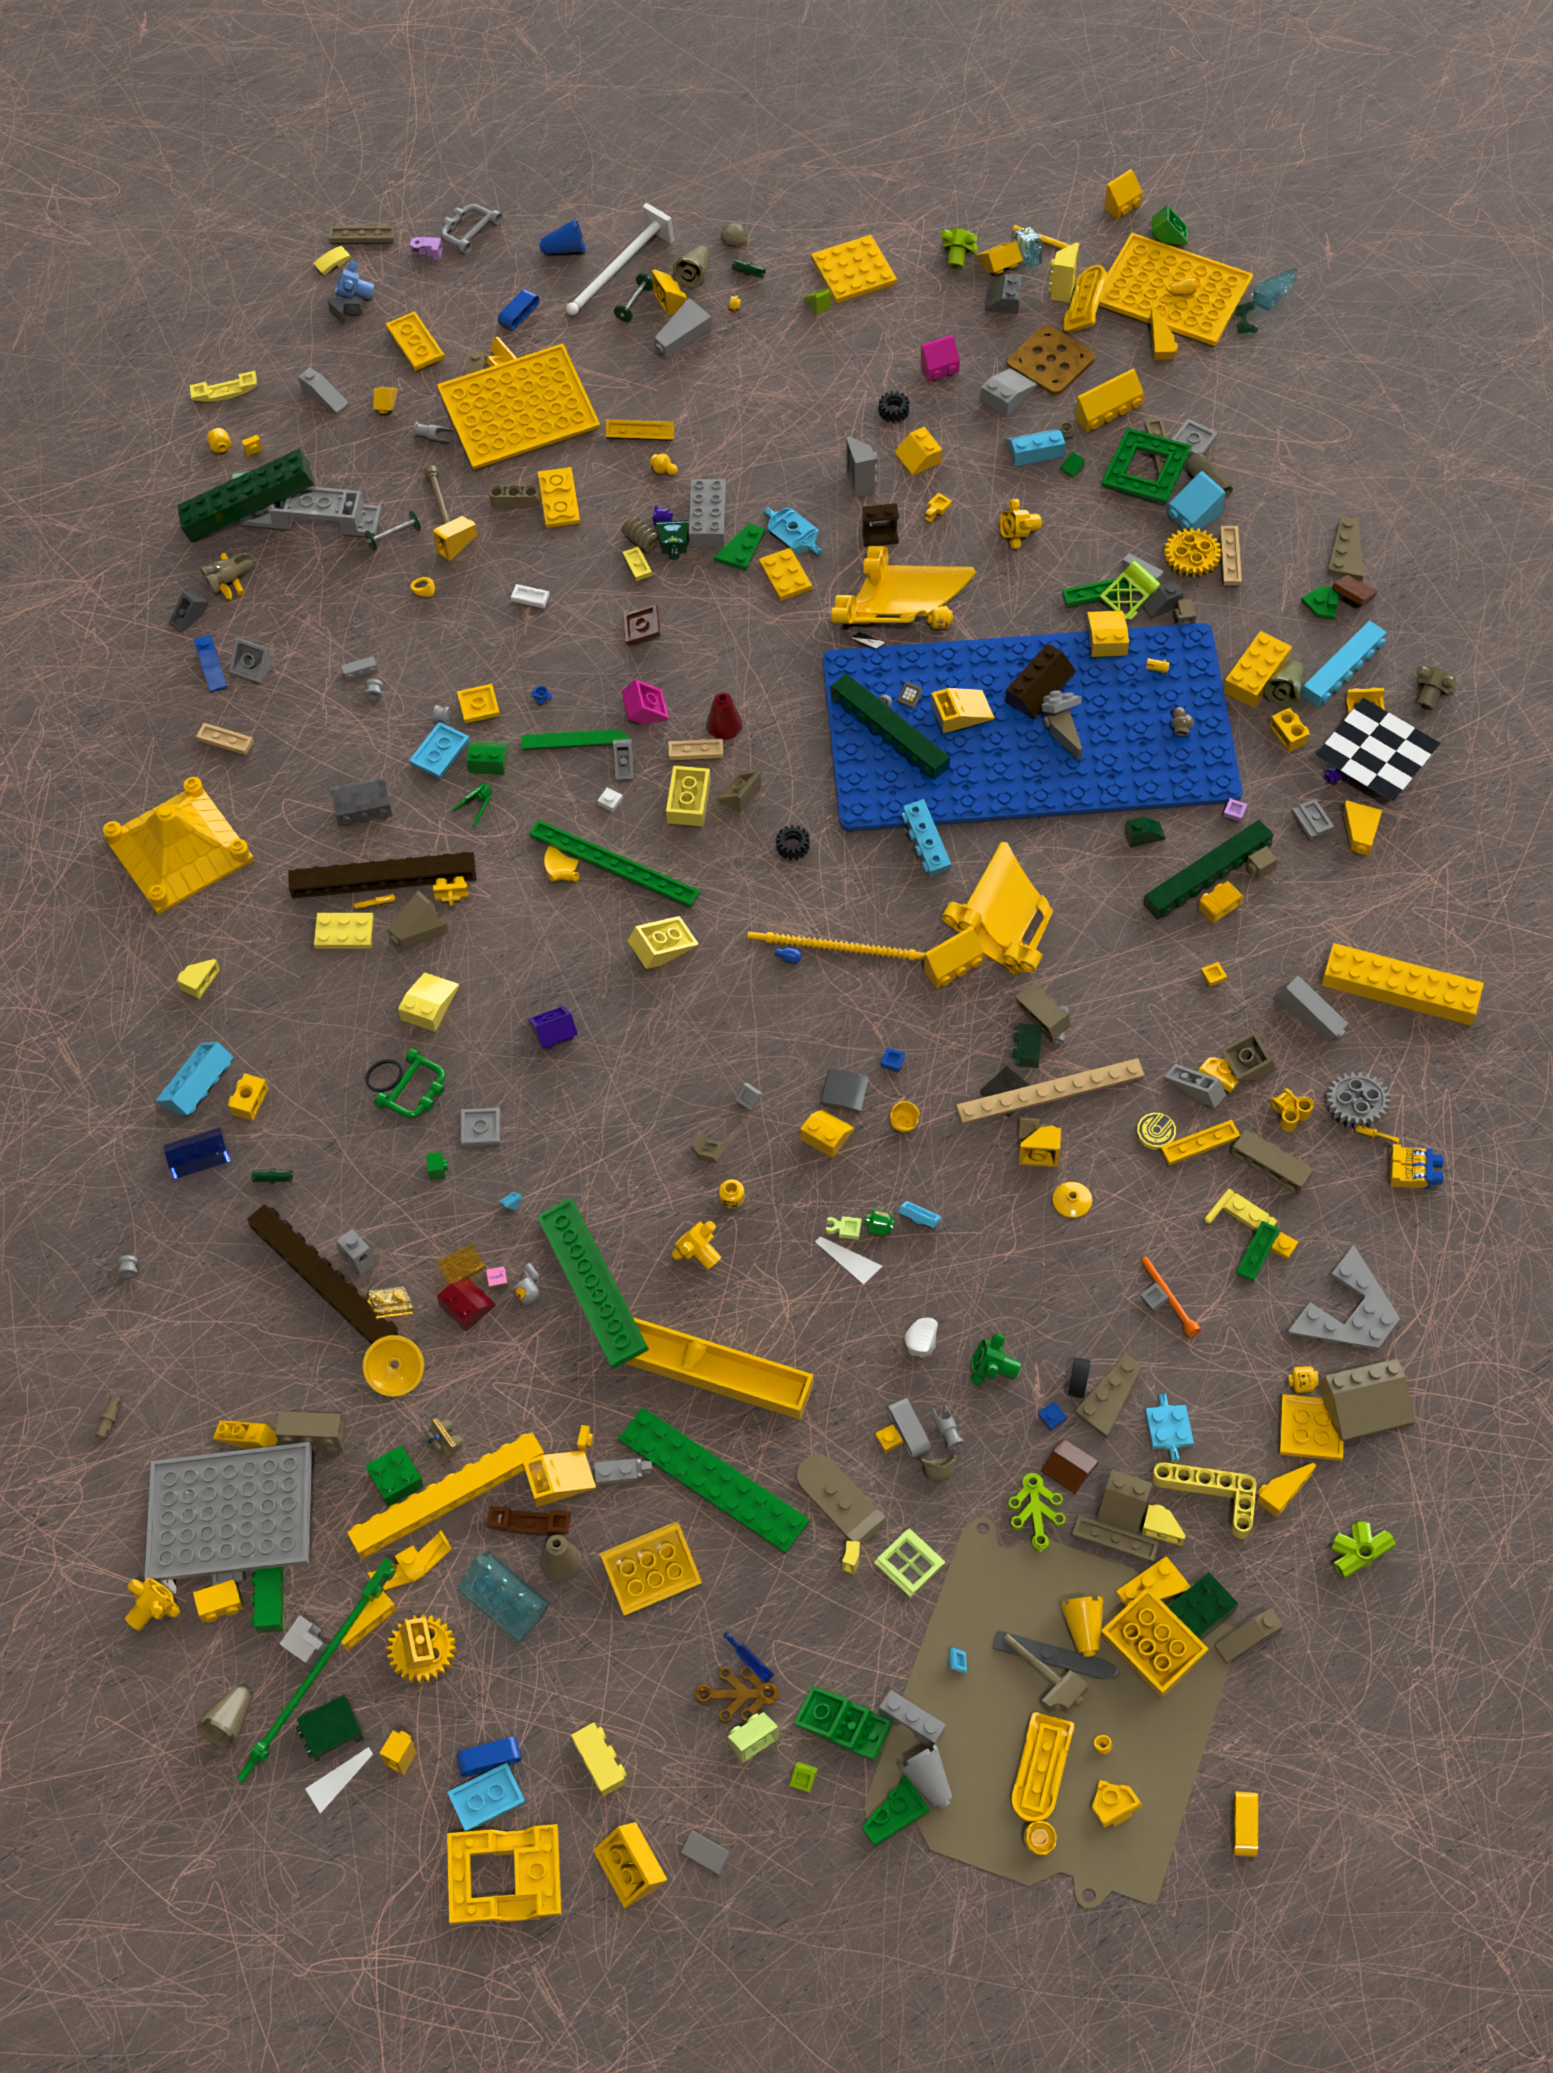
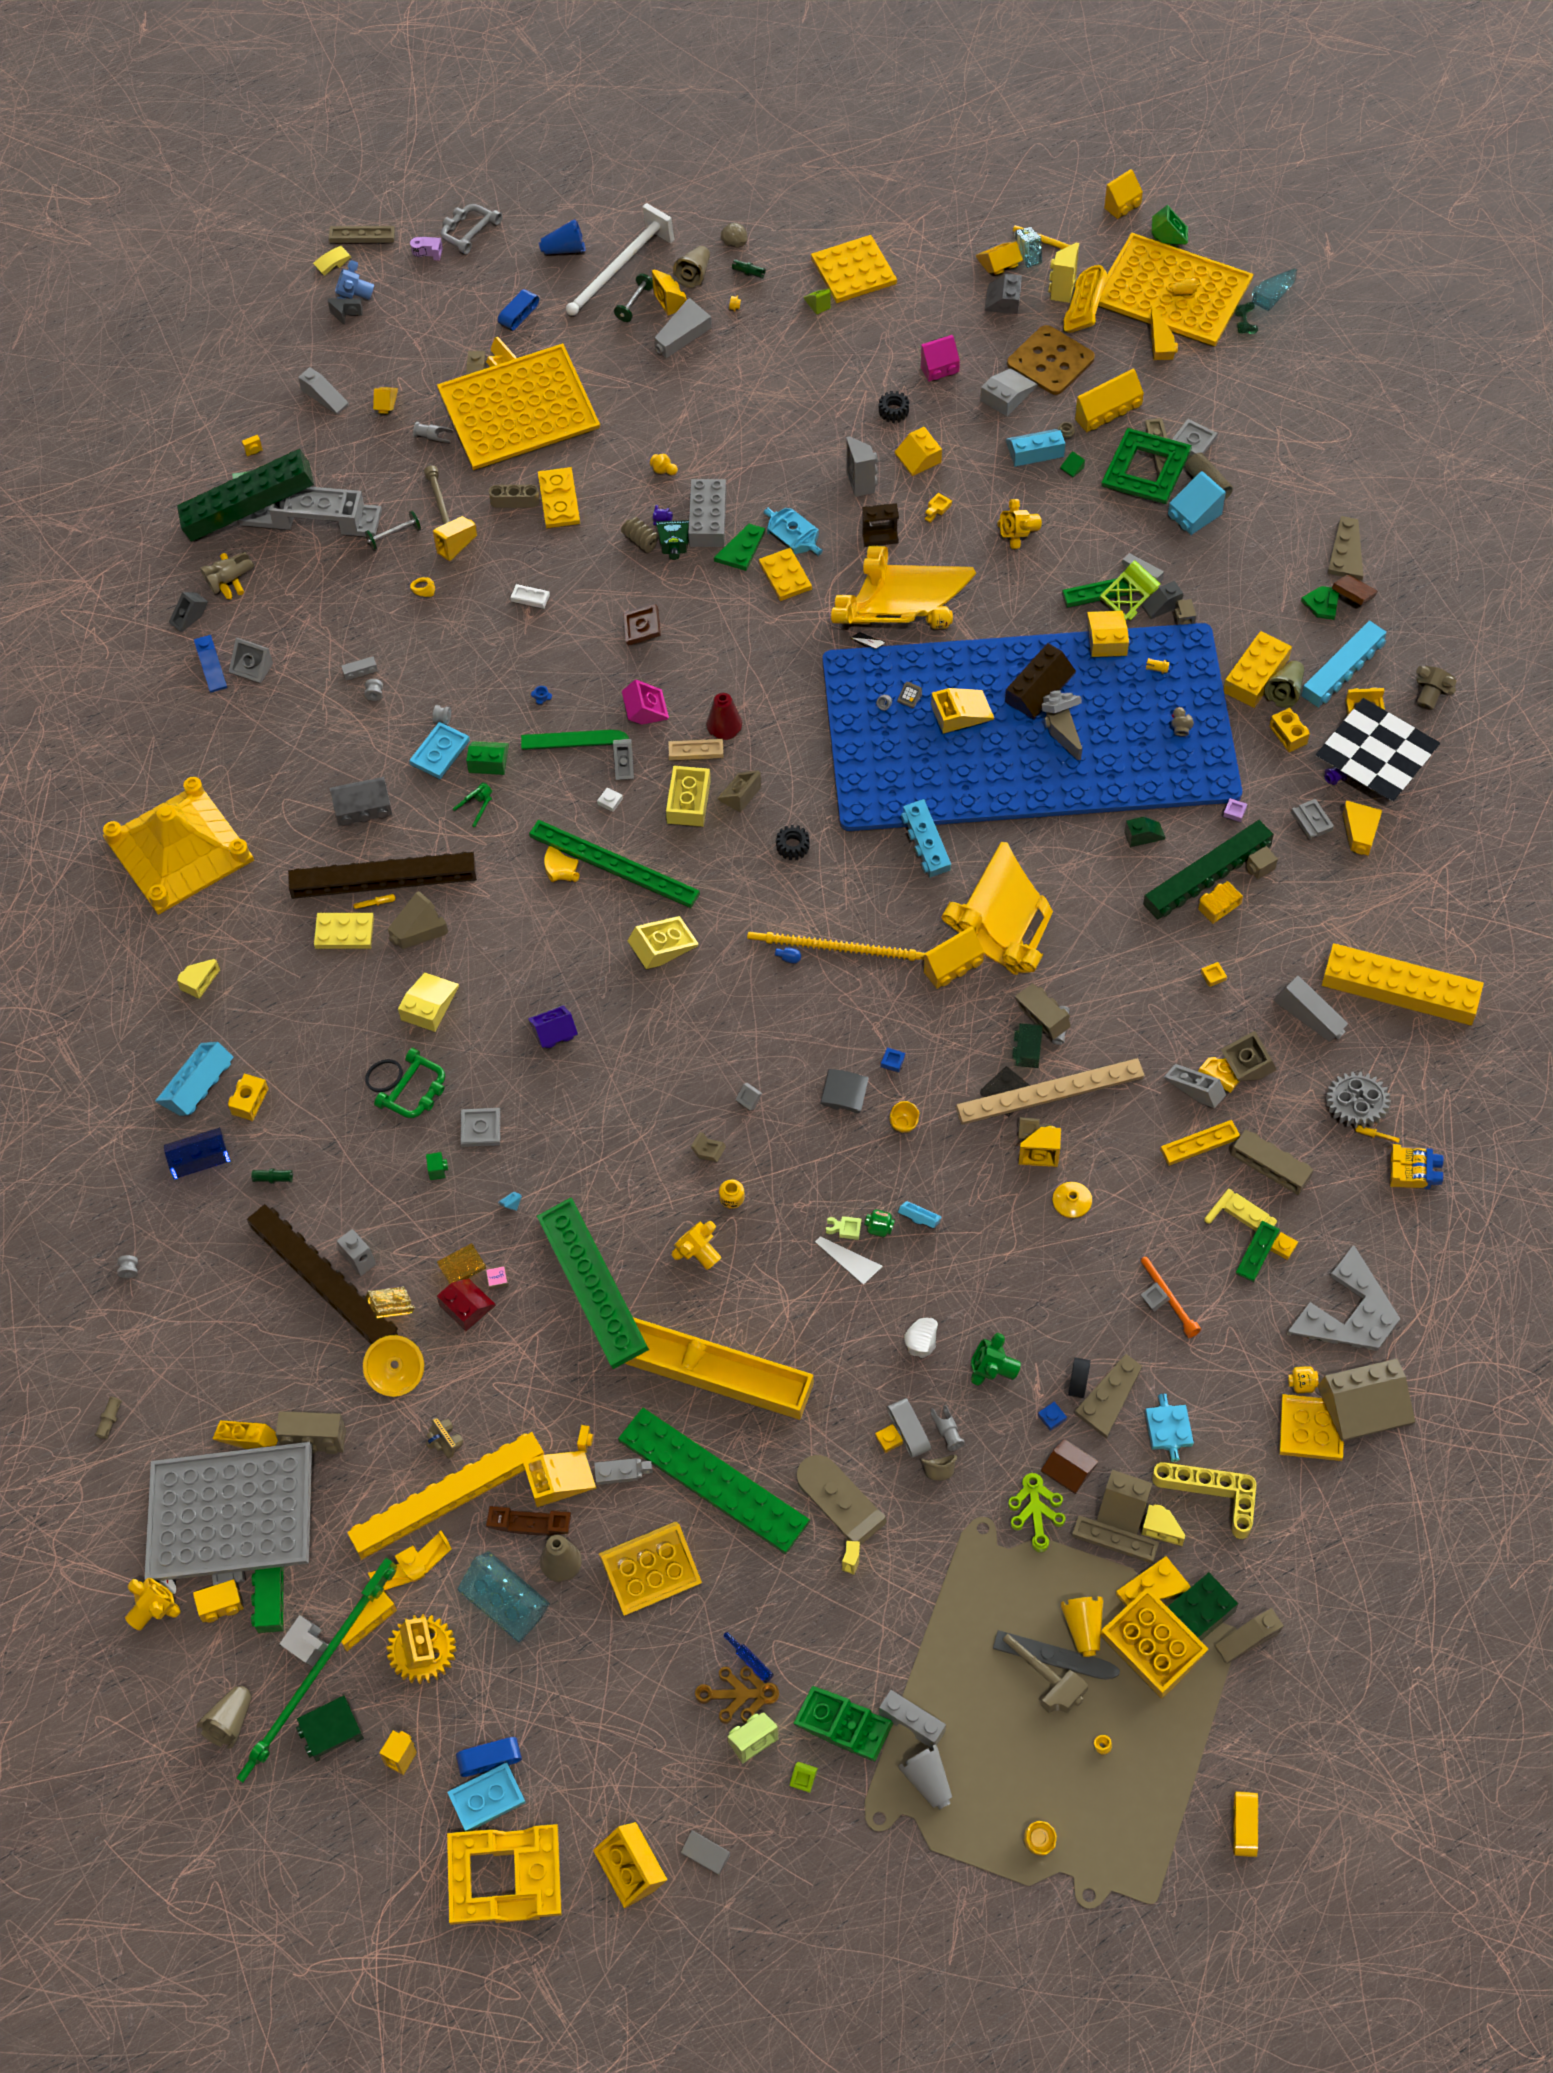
light yellow slope [190,371,258,402] -> none
tan plate [196,723,254,755] -> none
yellow head [206,428,231,454] -> none
white sticker [305,1747,373,1814] -> none
green brick [365,1445,424,1508] -> none
yellow piece [385,311,445,371] -> none
yellow hips [433,876,469,907] -> none
yellow plate [457,684,500,724] -> none
light grey piece [510,1263,539,1305] -> none
light yellow brick [571,1722,627,1797] -> none
yellow plate [606,419,674,439] -> none
light yellow plate [622,546,652,582] -> none
yellow slope [800,1109,854,1158] -> none
dark green brick [831,673,950,780] -> none
green wing [862,1775,930,1848] -> none
yellowish green piece [874,1528,946,1598] -> none
lime piece [940,228,978,269] -> none
medium azure slope [947,1647,967,1674] -> none
yellow piece [1011,1712,1074,1823] -> none
yellow plate [1092,1780,1142,1828] -> none
tile [1137,1113,1176,1150] -> none
yellow gear [1164,527,1222,577] -> none
tan plate [1220,526,1242,586] -> none
yellow slope [1257,1463,1316,1518] -> none
yellow piece [1270,1088,1314,1132] -> none
lime piece [1331,1521,1396,1579] -> none

